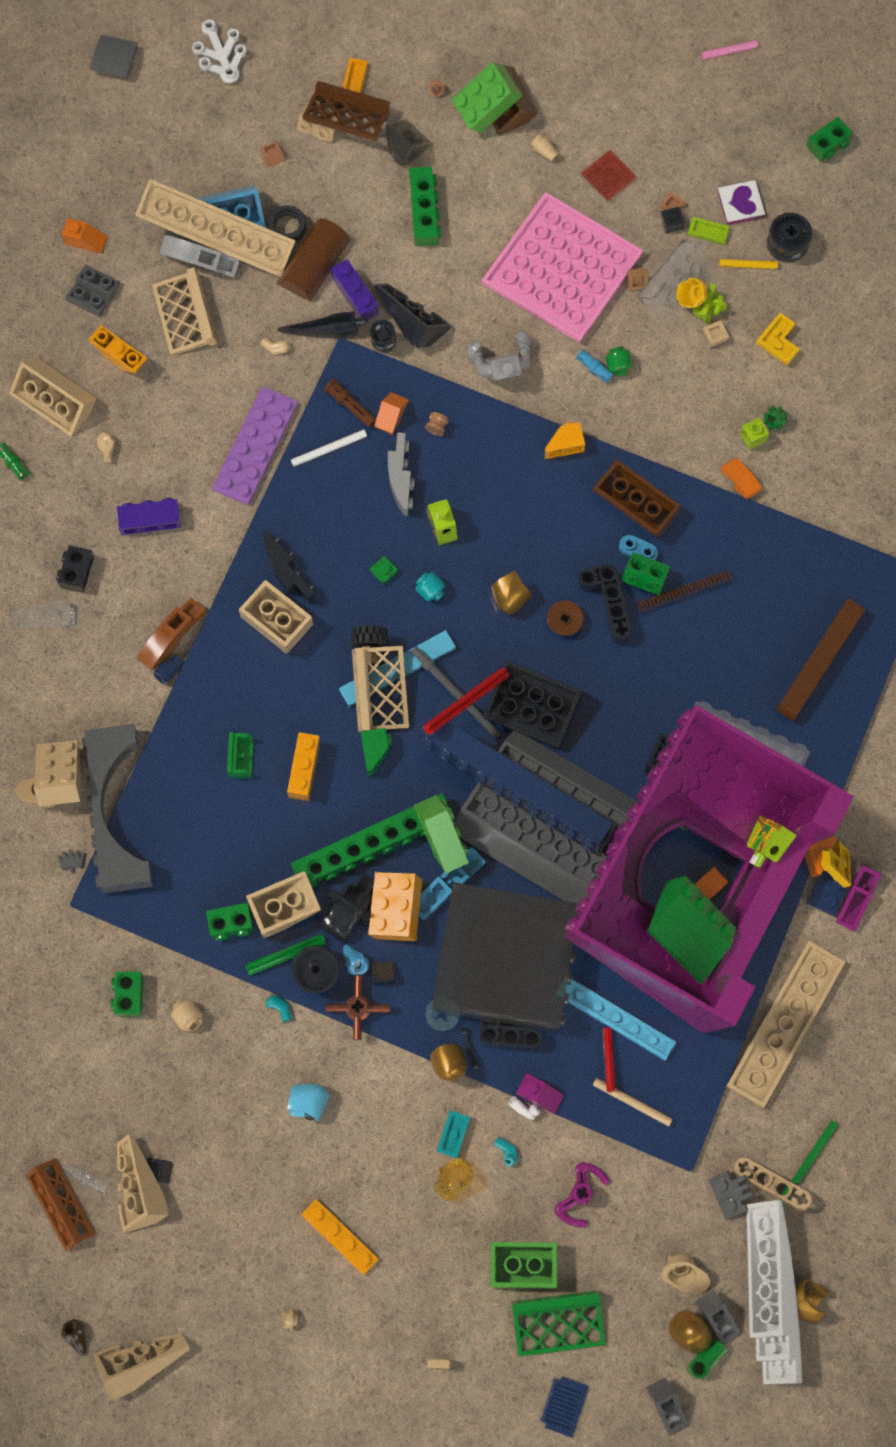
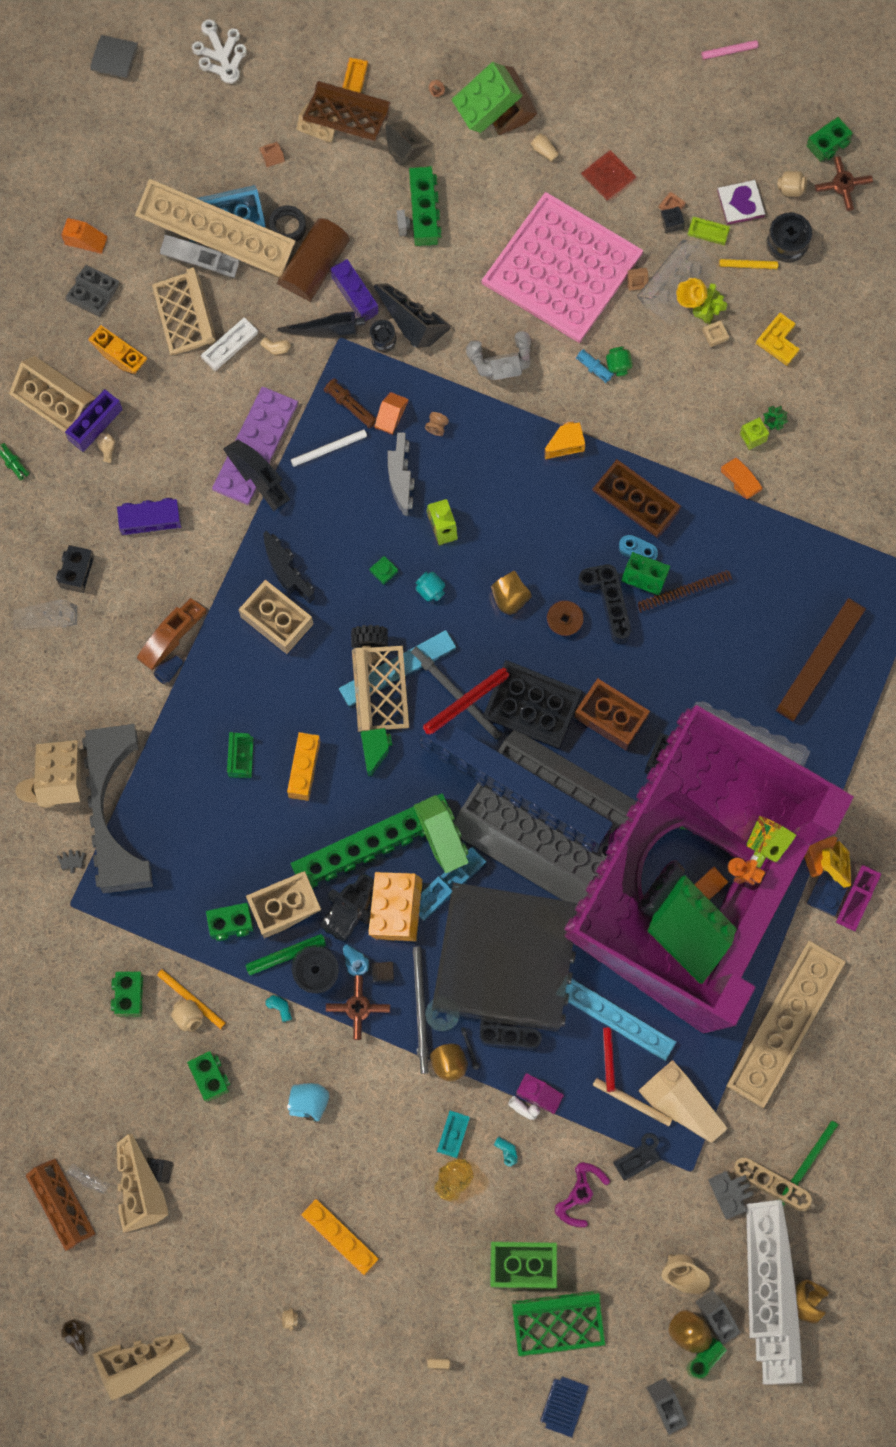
none -> dark purple brick [65,389,123,452]
none -> light orange bar [157,969,226,1029]
none -> green brick [187,1051,231,1103]
none -> white plate [201,318,258,371]
none -> black slope [223,439,290,511]
none -> light grey plate [397,210,410,236]
none -> dark grey bar [413,947,430,1074]
none -> dark orange brick [574,679,650,751]
none -> black hinge [613,1133,661,1181]
none -> black beam [639,860,685,916]
none -> tan wedge [639,1060,728,1143]
none -> orange hips [728,858,765,885]
none -> tan head [778,171,807,197]
none -> copper bar [814,156,873,211]

